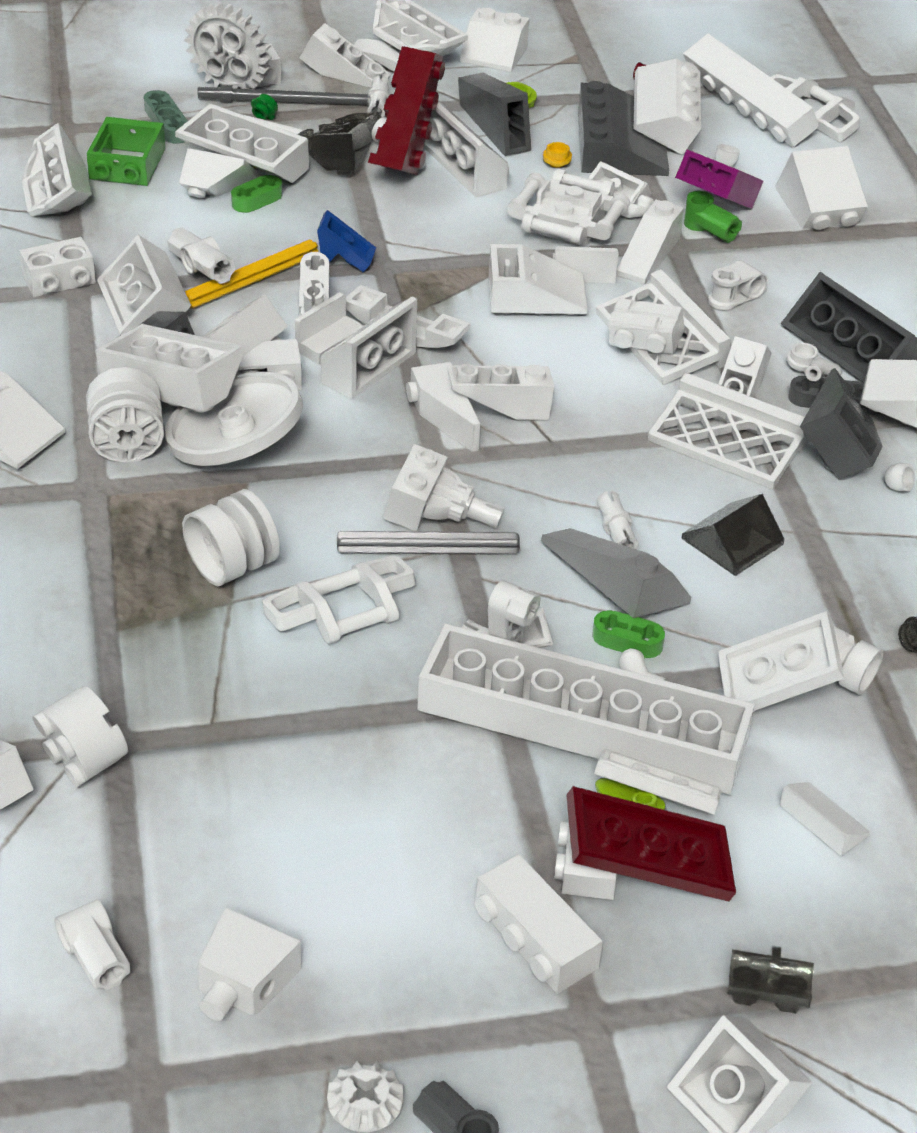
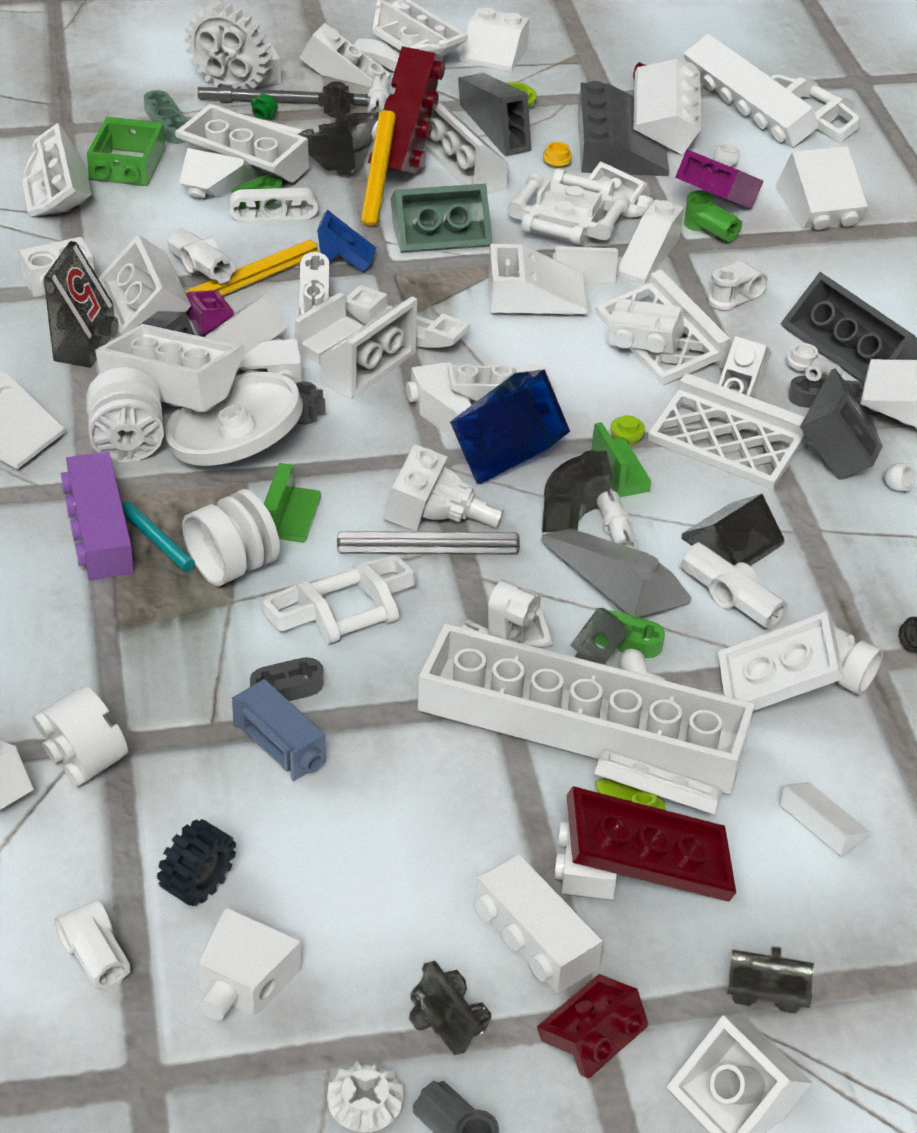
none -> clear smoke slope [44,241,118,368]
none -> medium lavender brick [61,451,134,580]
none -> teal bar [122,502,195,572]
none -> black bush [157,819,236,906]
none -> magenta slope [186,290,234,335]
none -> white beam [229,188,318,221]
none -> sand blue window [232,679,326,782]
none -> dark grey beam [250,657,324,701]
none -> bright green panel [264,463,321,543]
none -> dark grey gear [295,381,325,425]
none -> clear smoke gear [319,81,354,118]
none -> yellow axle [361,110,396,227]
none -> sand green slope [390,183,492,252]
none -> clear smoke hips [409,961,491,1056]
none -> clear blue slope [450,369,570,484]
none -> dark red bracket [537,974,648,1078]
none -> clear smoke brick [541,450,612,533]
none -> clear smoke brick [570,607,635,666]
none -> bright green panel [591,422,651,497]
none -> lime plate [610,415,645,446]
none -> white piece [681,542,788,630]

